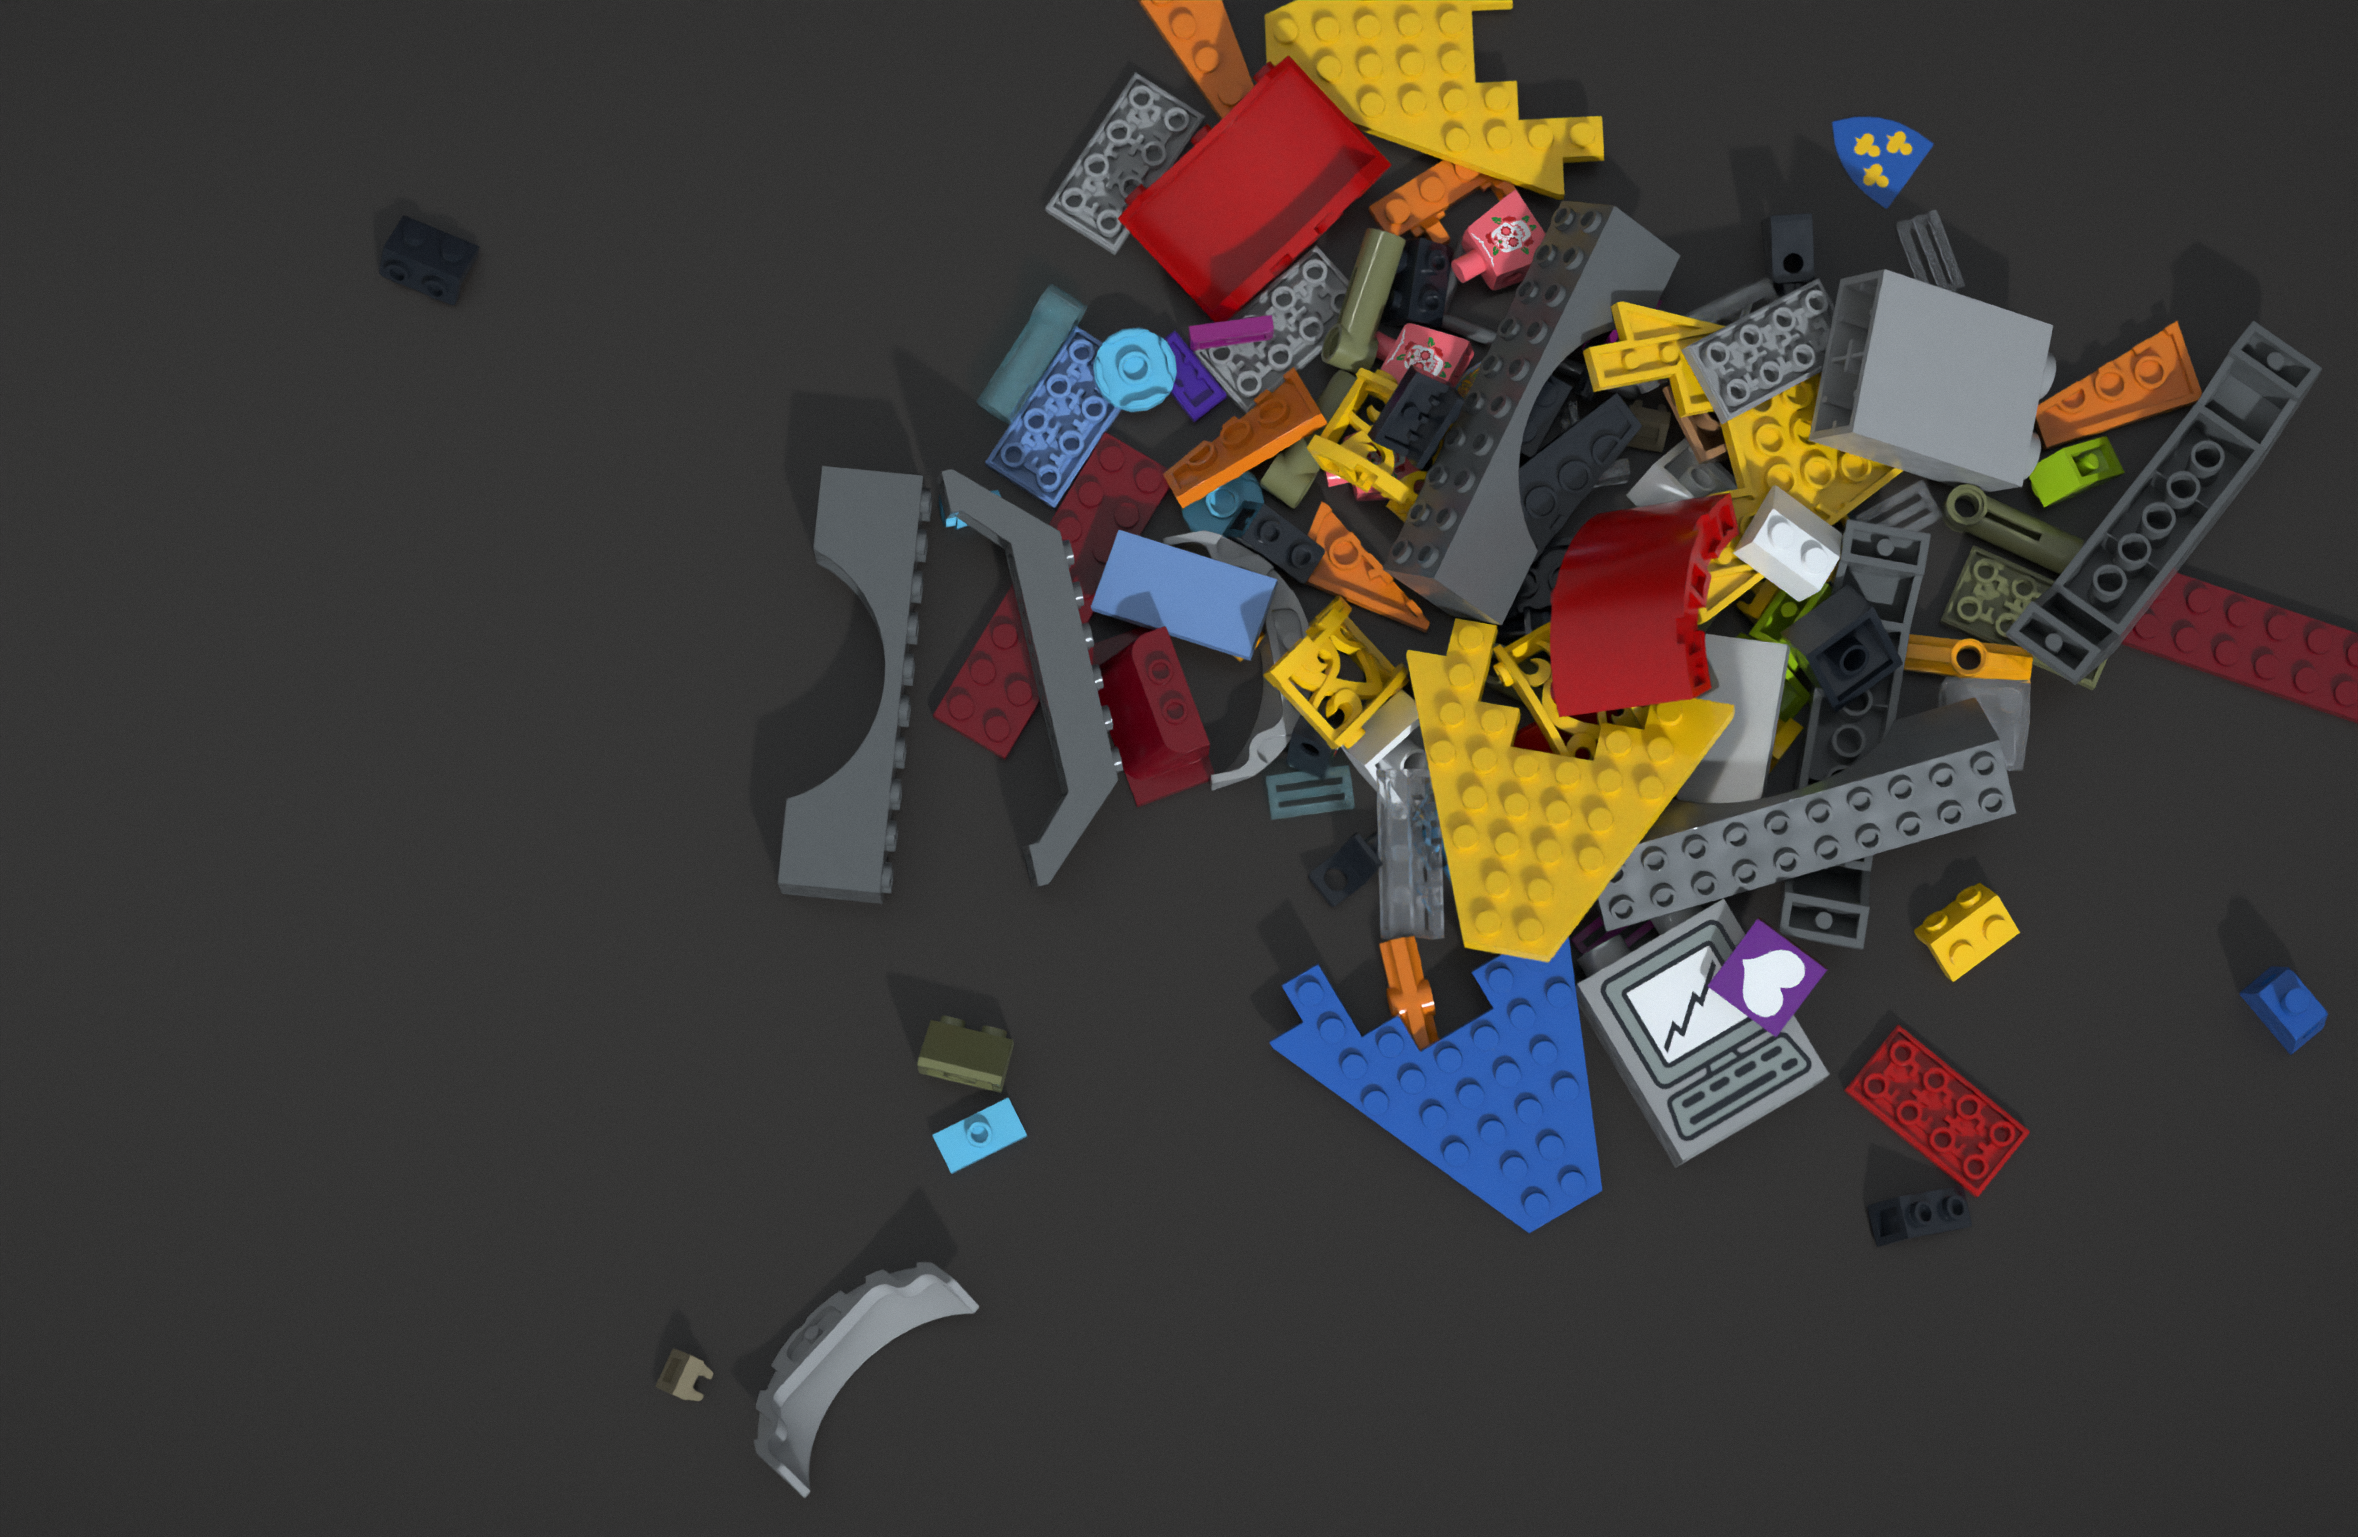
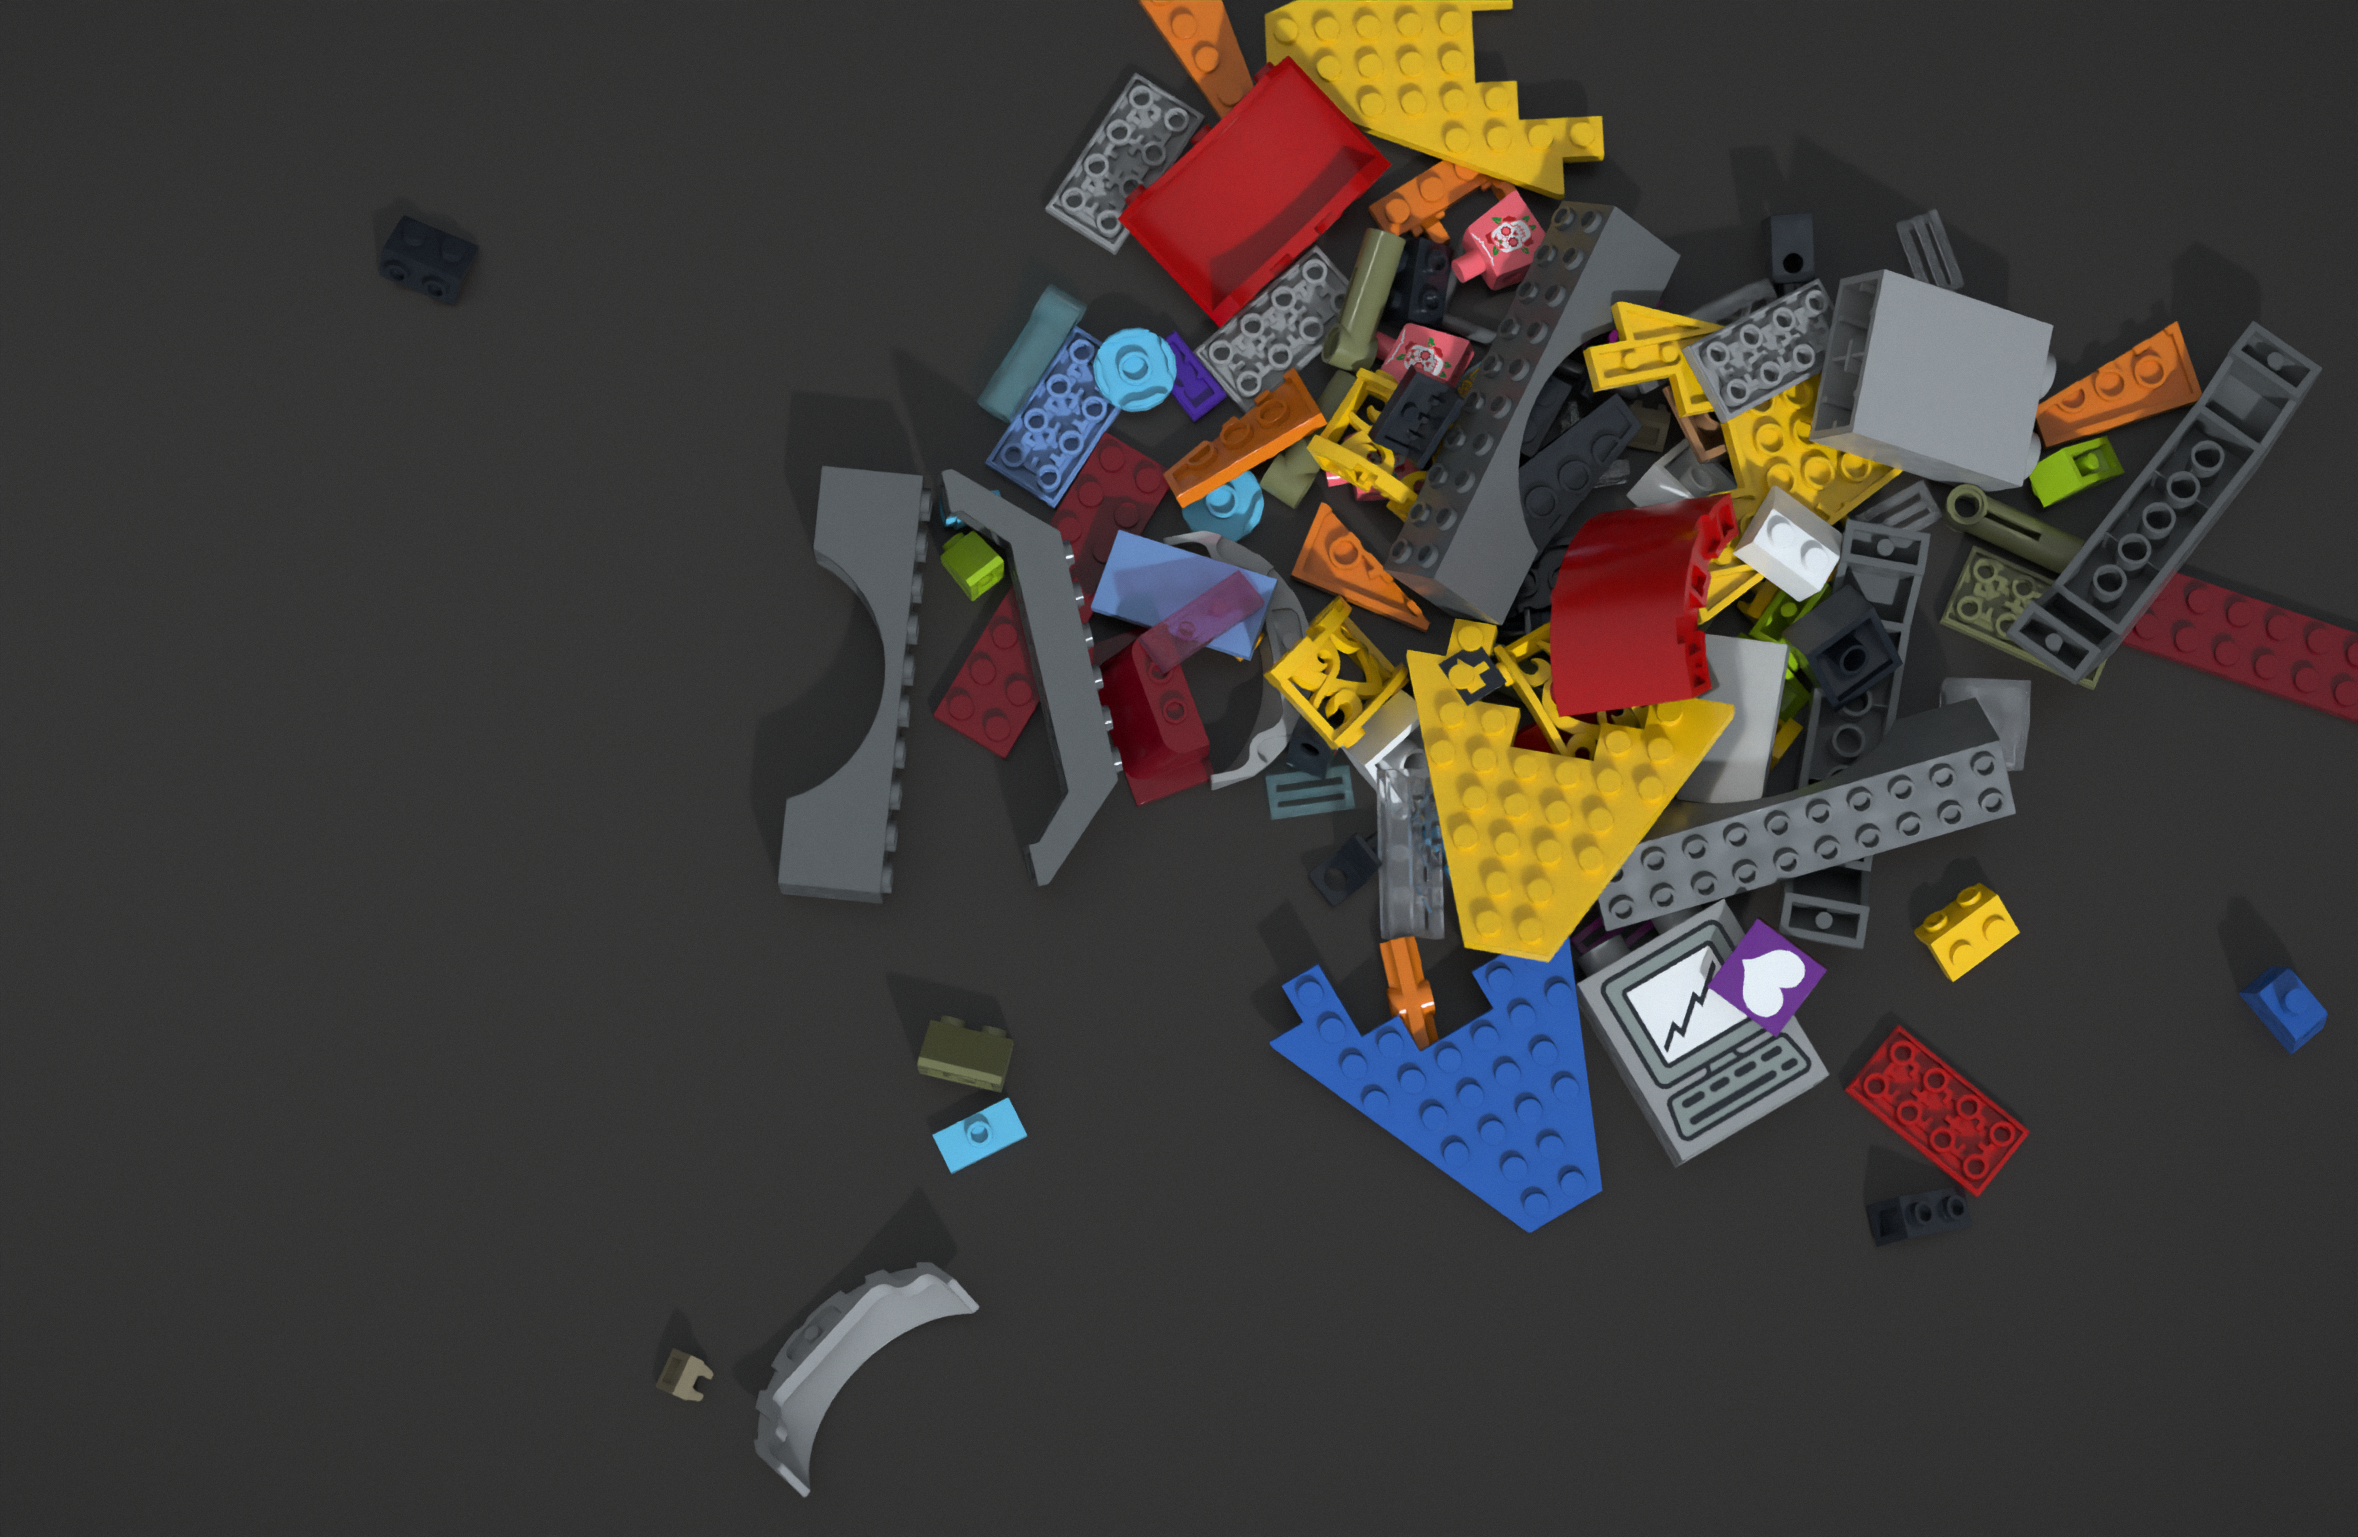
magenta tile [1188,315,1274,351] -> none
black bracket [1222,500,1325,584] -> none
blue sticker [1832,117,1934,209] -> none
light orange piece [1904,634,2033,685] -> none
none -> lime slope [940,530,1005,602]
none -> clear pink tile [1138,570,1265,673]
none -> black sticker [1438,646,1507,706]

